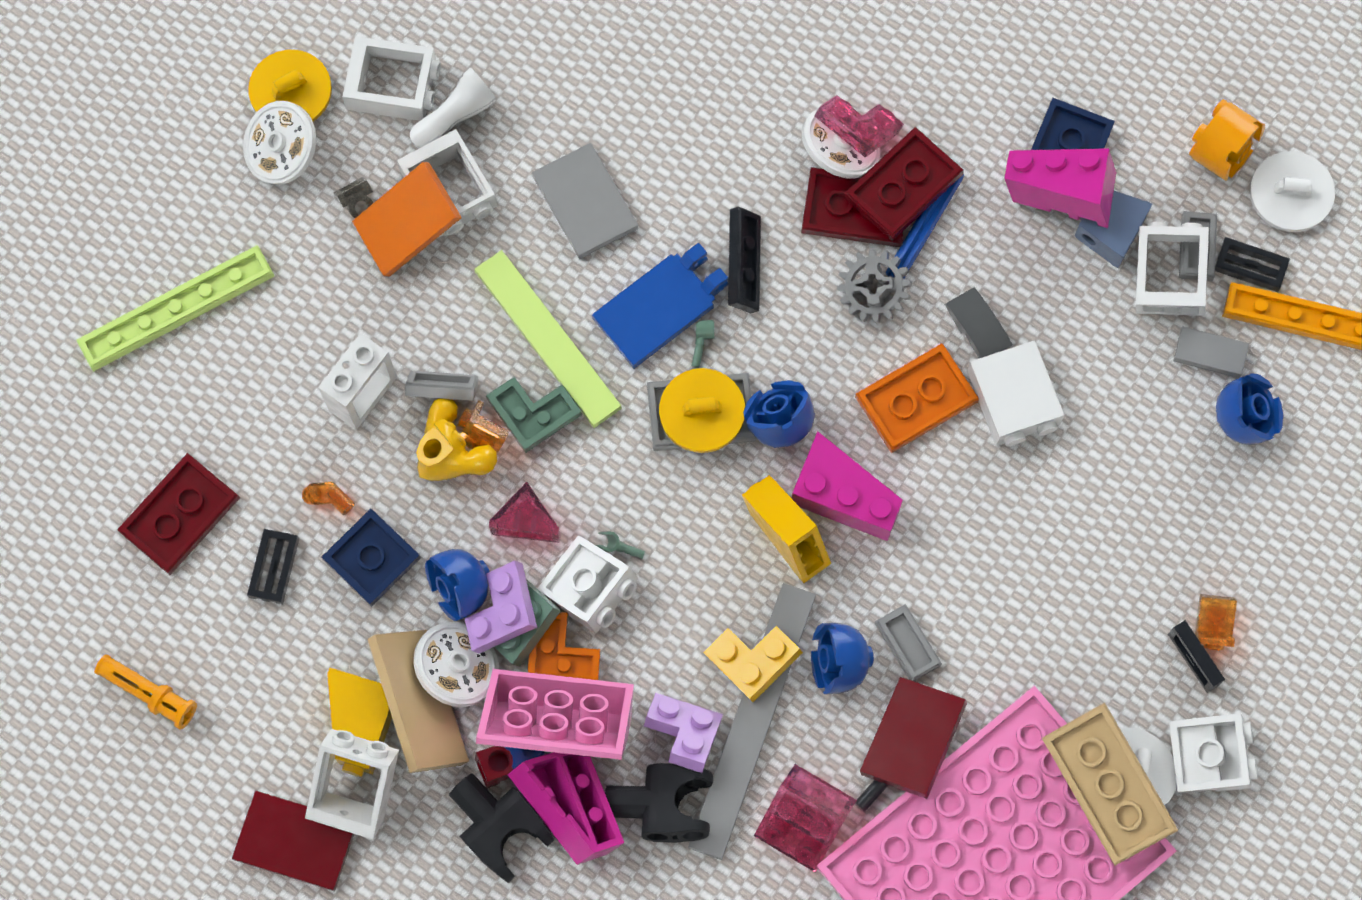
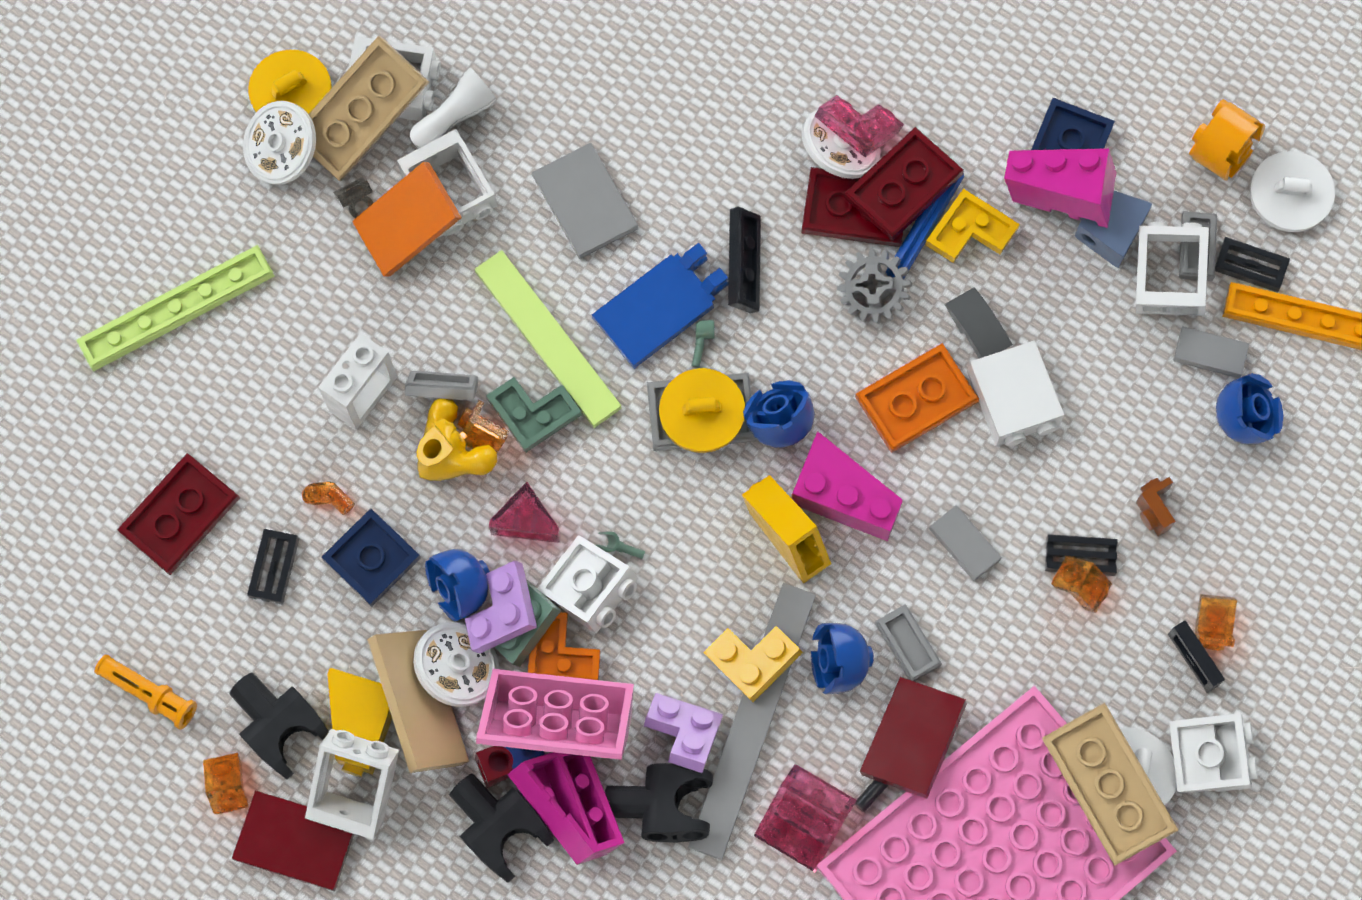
none -> clear orange bracket [203,753,248,814]
none -> black connector [229,672,329,780]
none -> tan tile [309,36,430,181]
none -> yellow plate [925,188,1020,263]
none -> light grey tile [929,505,1002,581]
none -> black tile [1045,534,1118,576]
none -> clear orange bracket [1051,556,1112,613]
none -> dark orange bracket [1136,477,1176,537]

